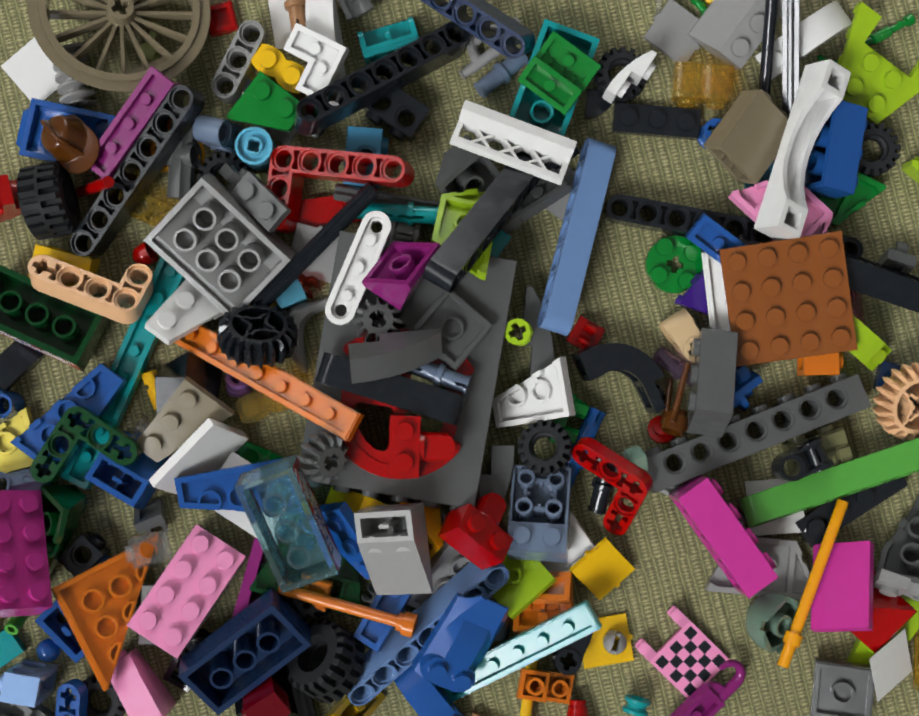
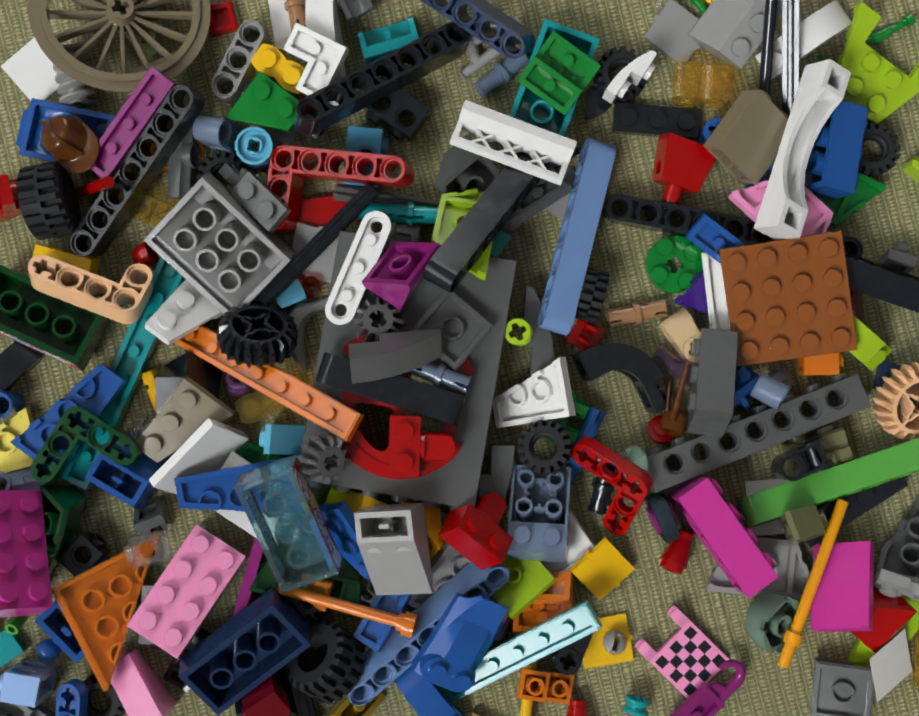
none -> medium azure slope [259,422,306,455]
none -> black tyre [575,267,610,324]
none -> medium nougat pin [606,299,667,328]
none -> black wheel [645,491,680,543]
none -> red torso [652,132,716,205]
none -> red cone [659,530,694,575]
none -> sand blue piece [750,367,794,410]
none -> olive slope [779,504,828,546]

